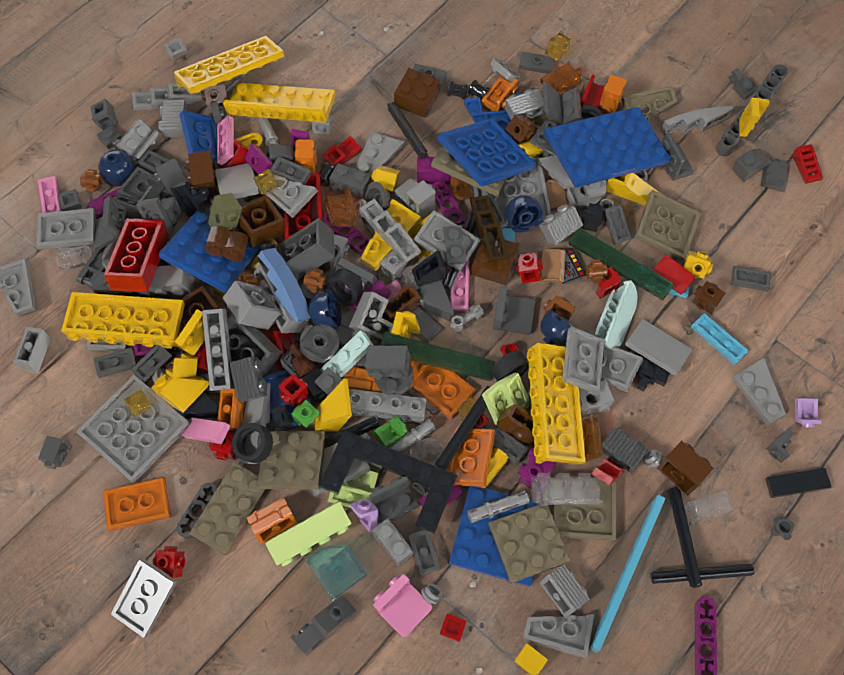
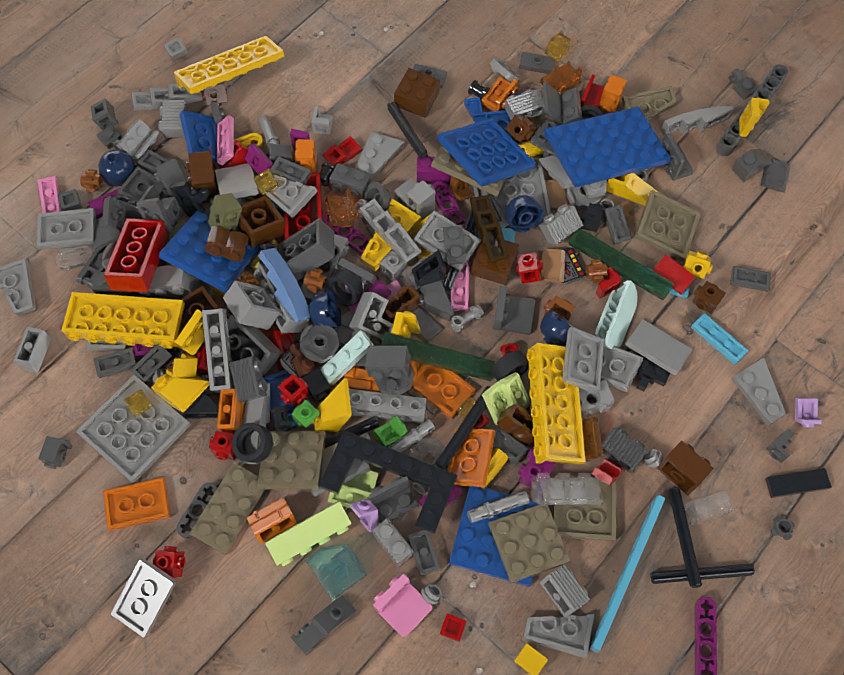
bright pink tile [182,418,230,444] -> none
yellow bracket [223,83,336,123] -> none
dark grey plate [314,367,342,395] -> none
yellow brick [372,165,401,191] -> none
black bush [448,81,468,100] -> none
red slope [792,144,823,184] -> none

